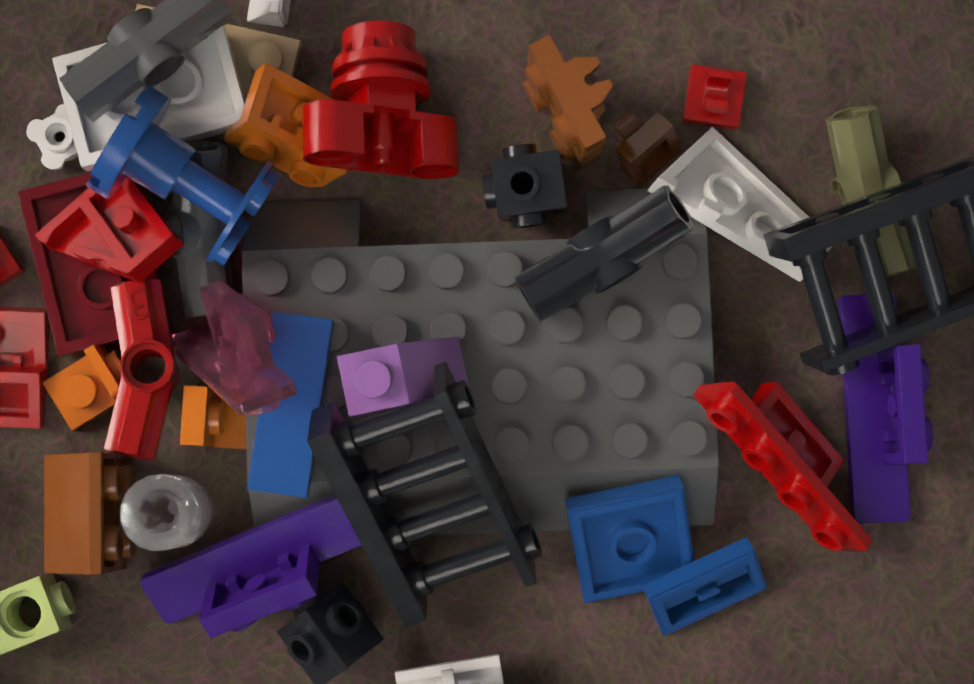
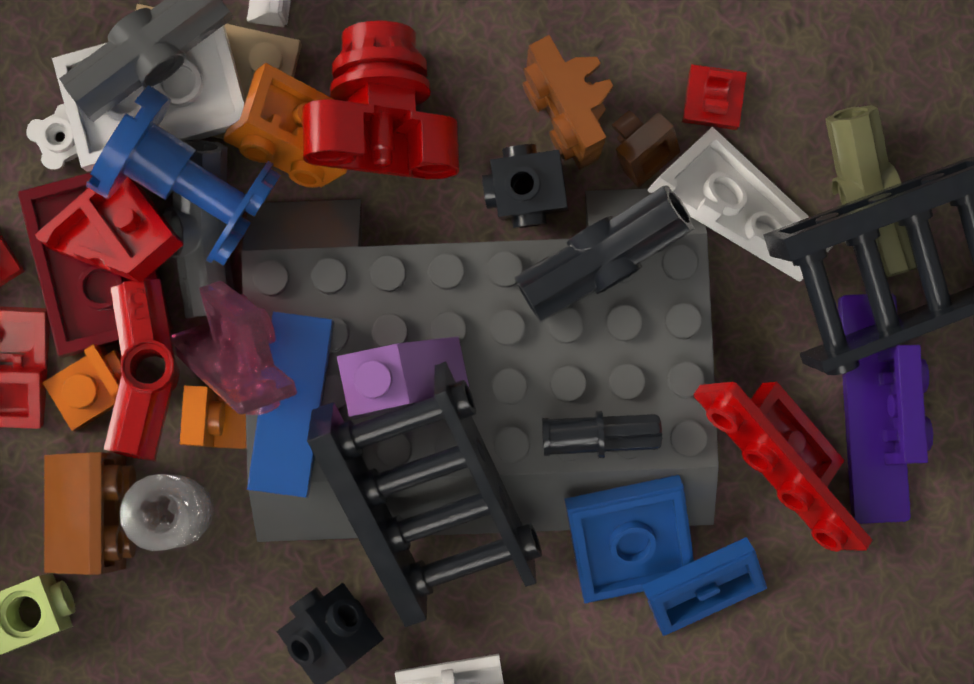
dark purple bracket [140,494,361,639] -> none
none -> black axle [542,411,663,458]

